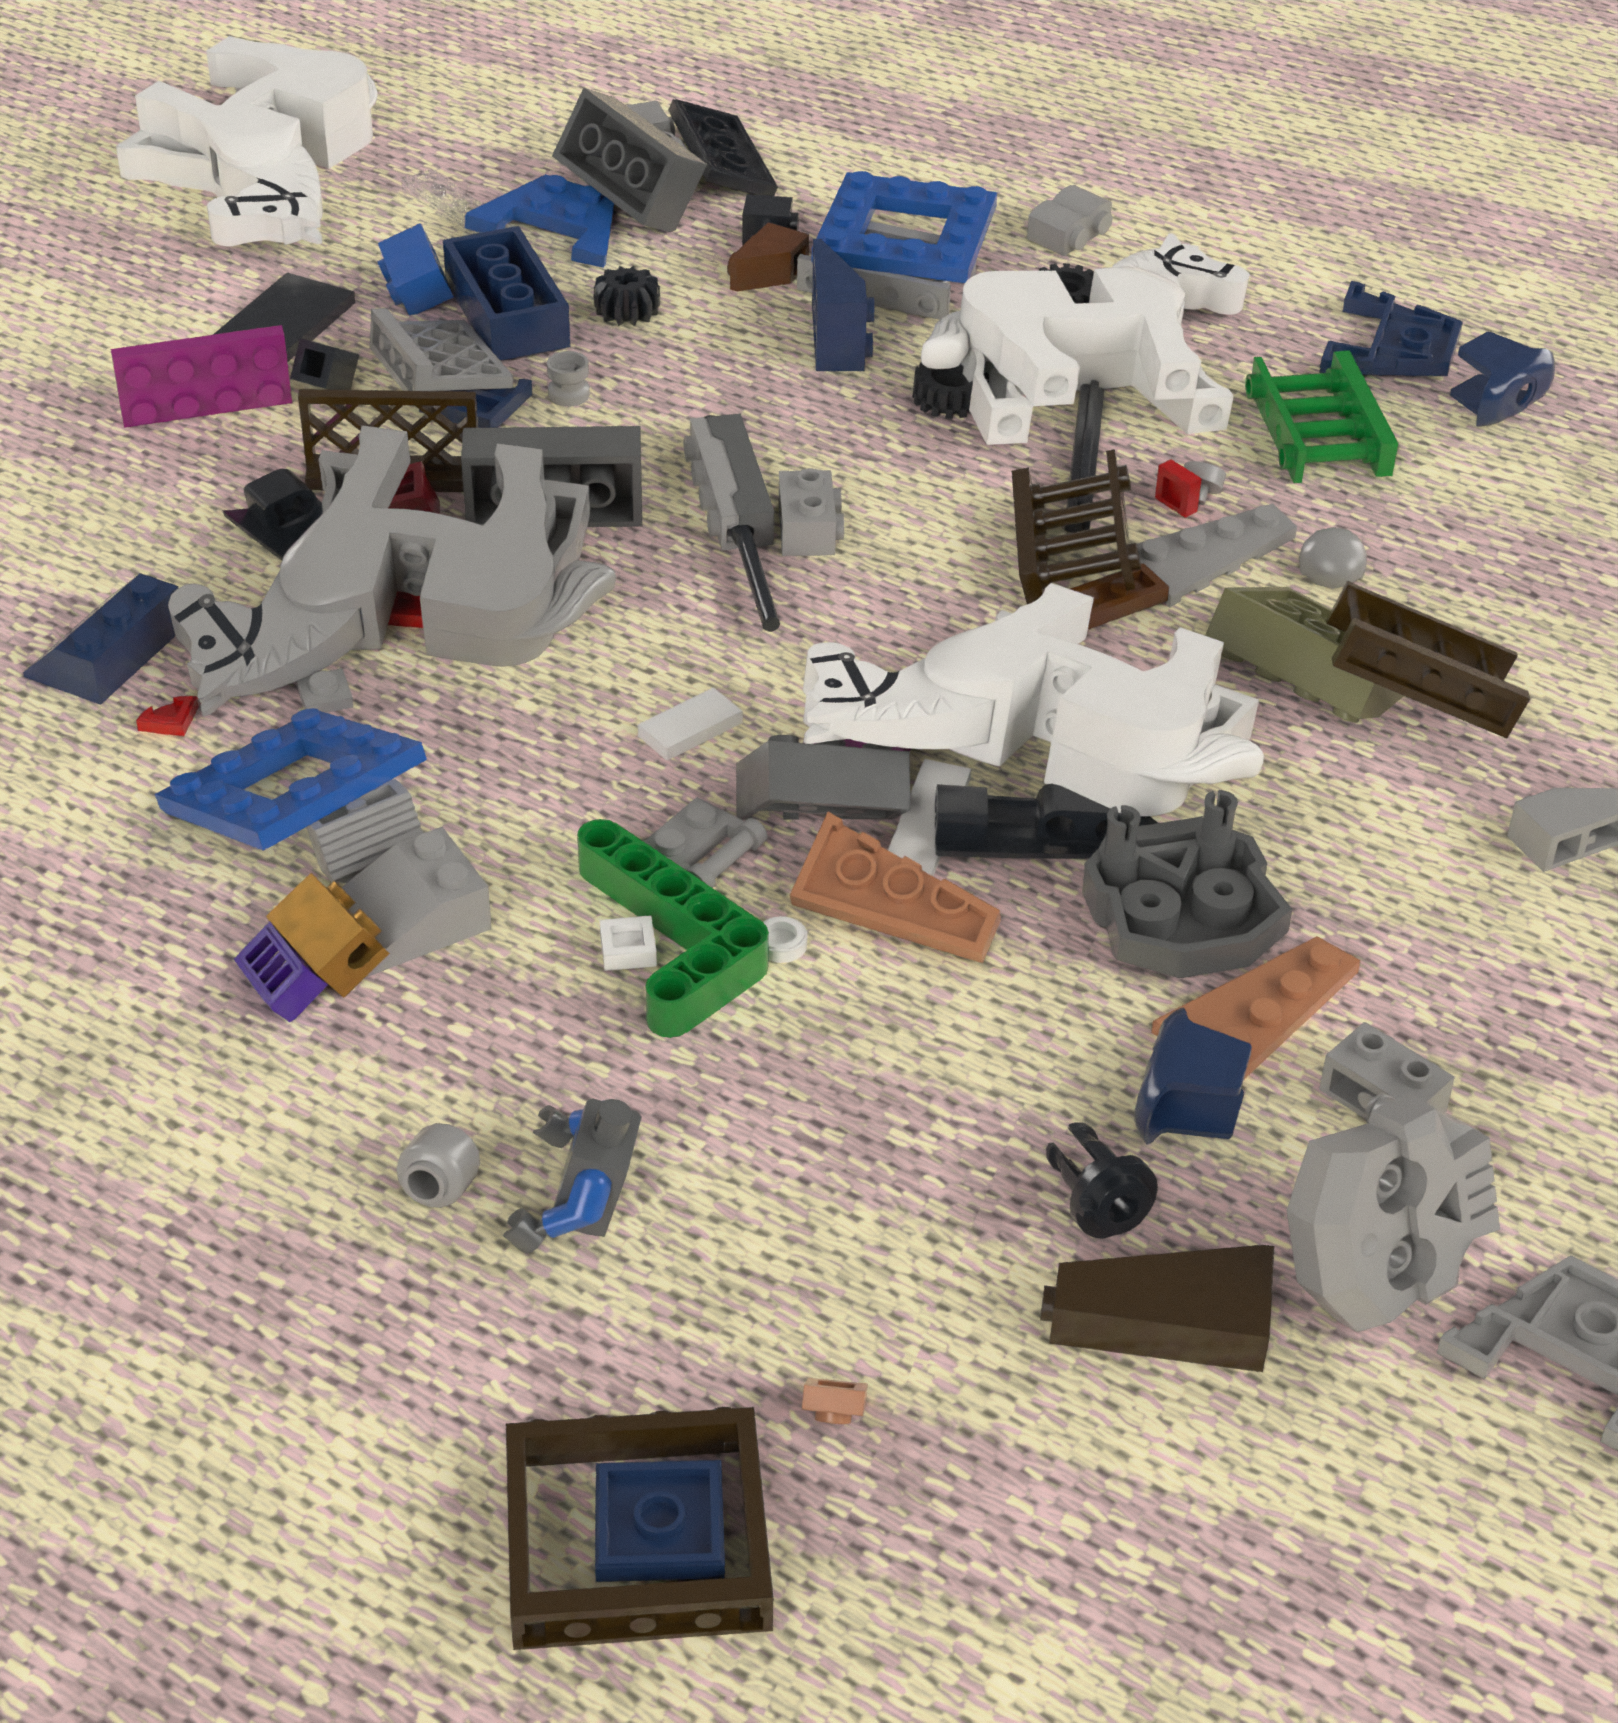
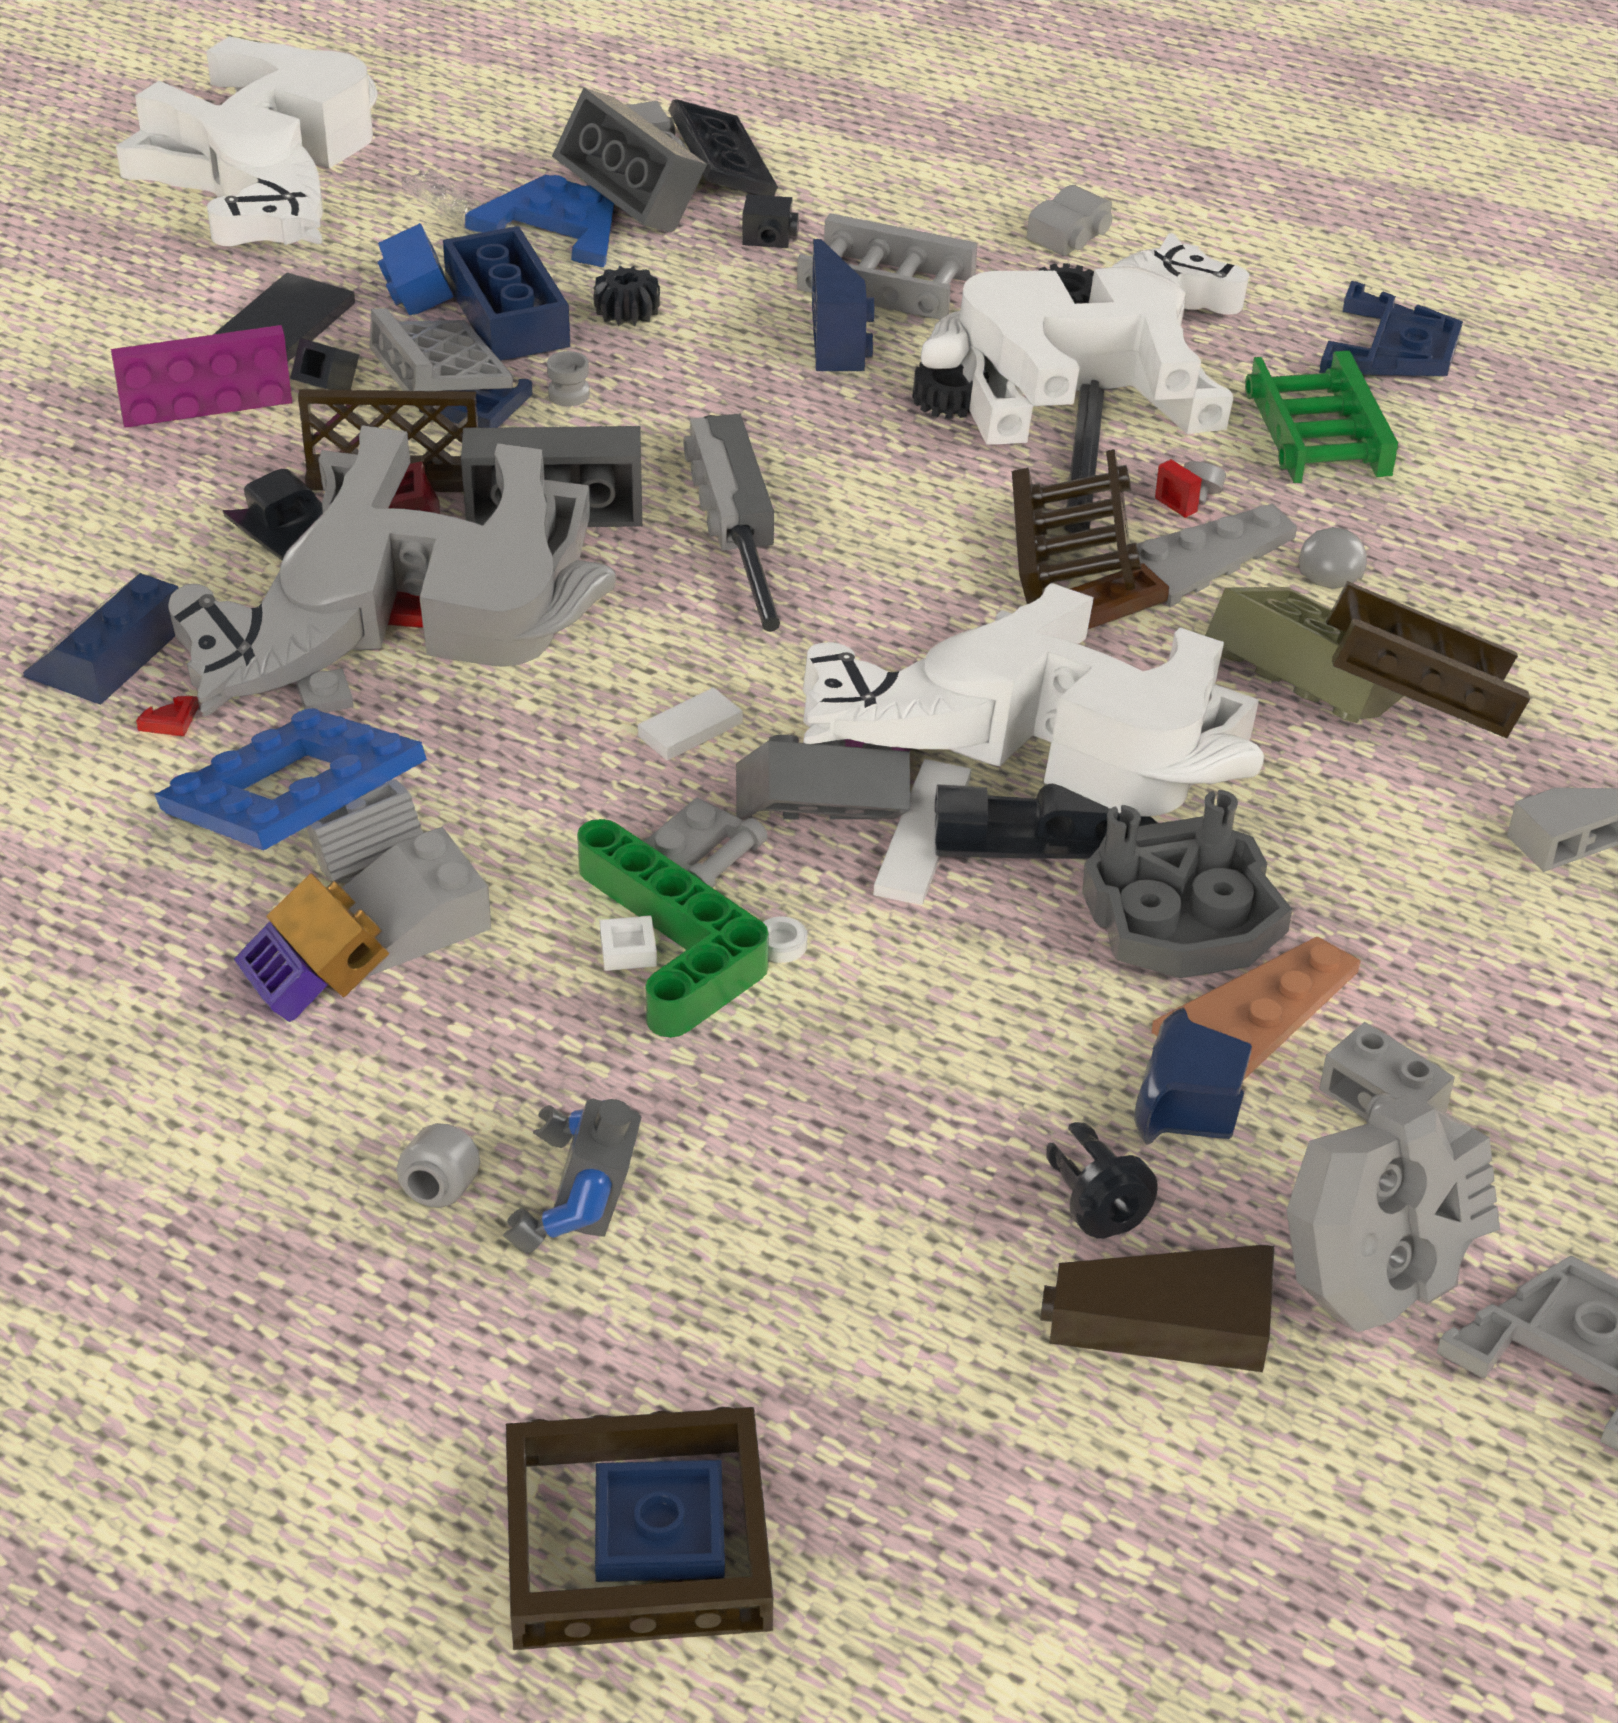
reddish brown slope [727,222,809,292] -> none
light grey brick [778,468,844,556] -> none
nougat wing [789,812,1001,963] -> none
nougat plate [802,1378,868,1424] -> none
blue plate [811,171,998,283] -> none
dark blue piece [1450,332,1555,427] -> none

